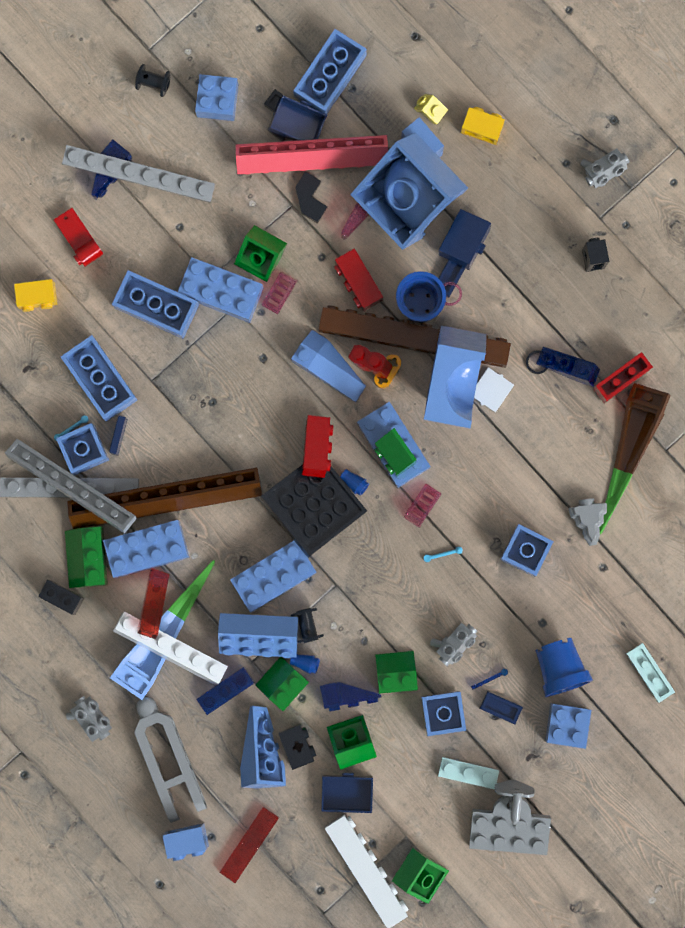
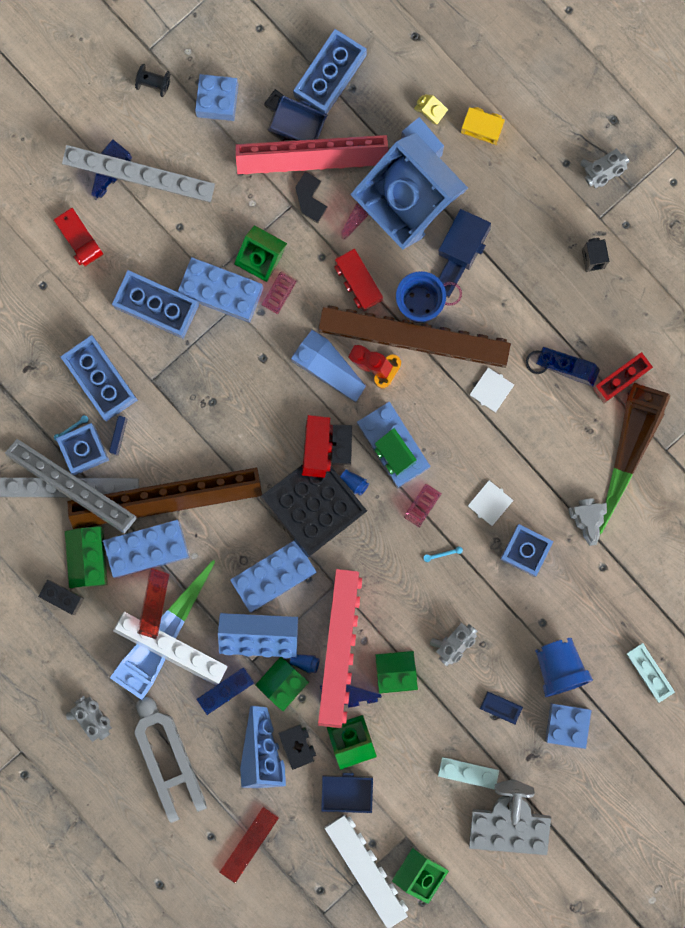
yellow brick [14,279,58,312] -> none
medium blue brick [162,823,209,861] -> none
black hose [291,608,324,643] -> none
medium blue brick [421,691,466,736] -> none
medium blue piece [424,326,486,428] -> none
clear blue hinge [471,668,508,690] -> none
none -> coral brick [318,569,362,728]
none -> black piece [332,425,352,466]
none -> white piece [468,480,514,526]

